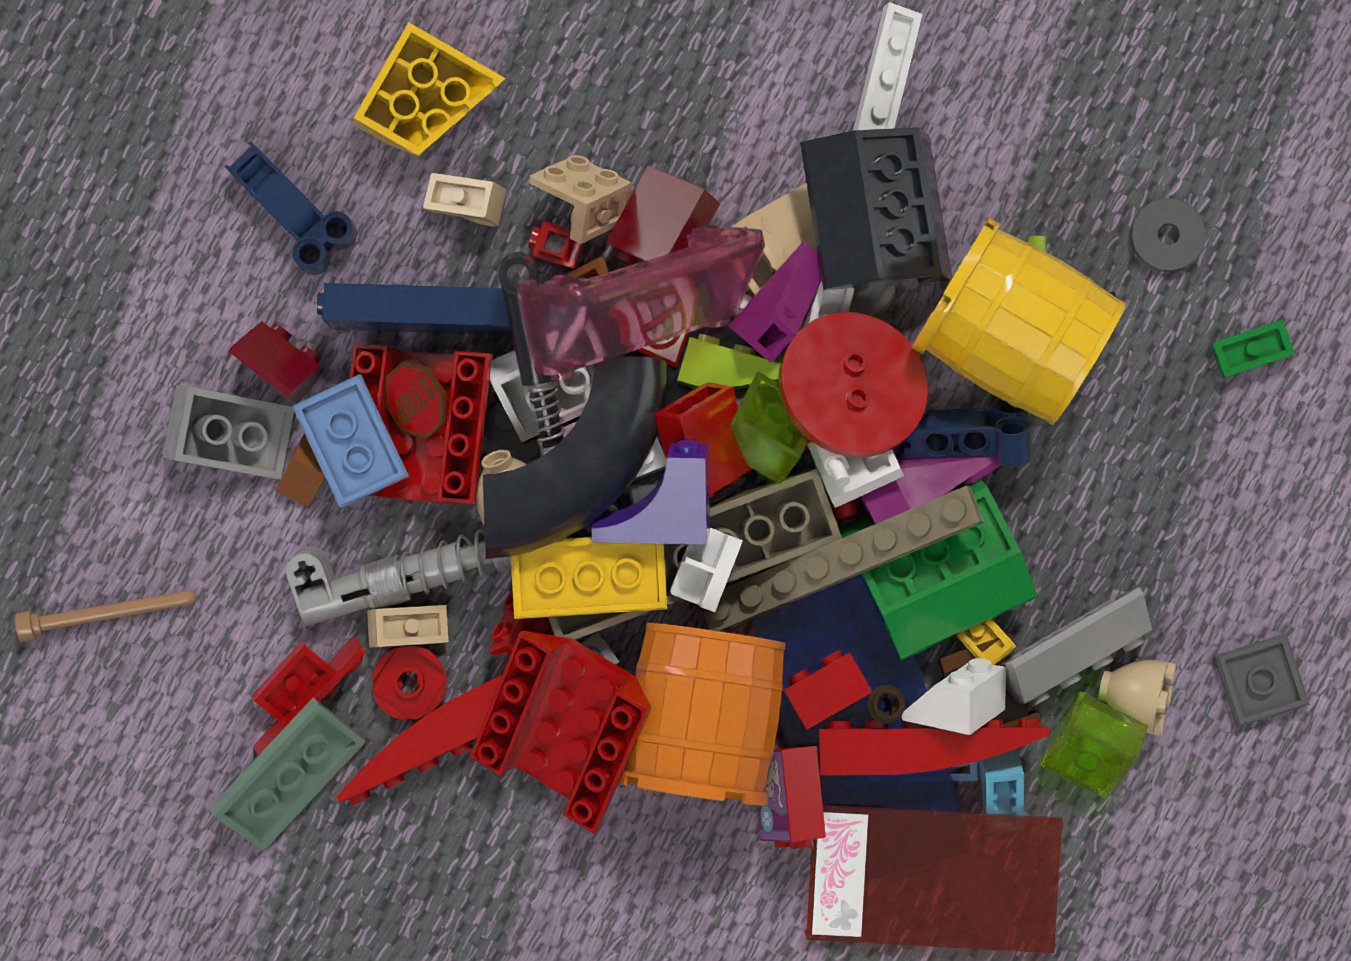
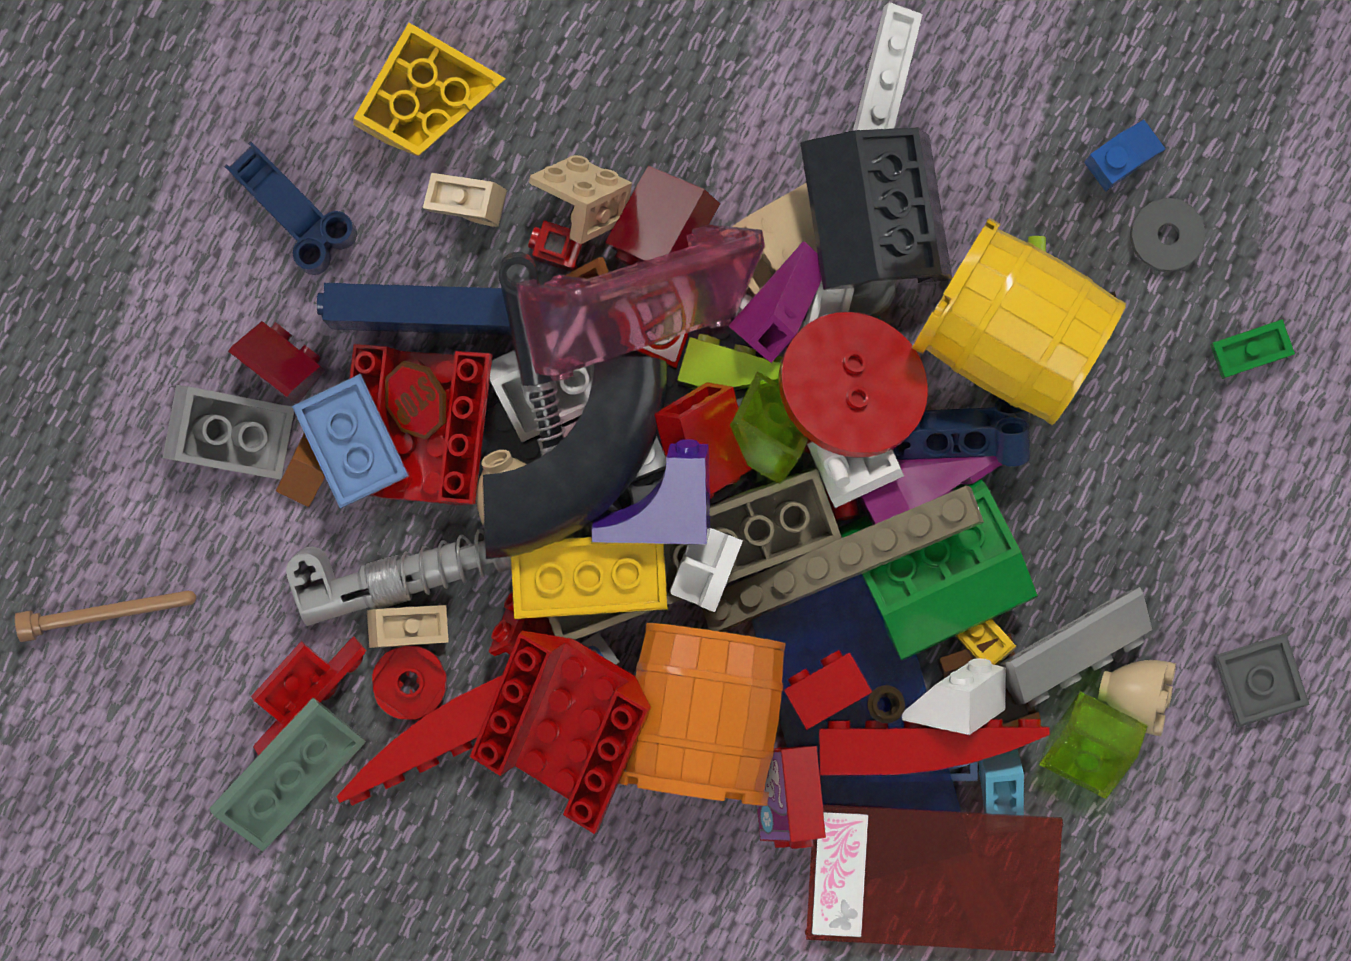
none -> blue slope [1084,120,1165,192]

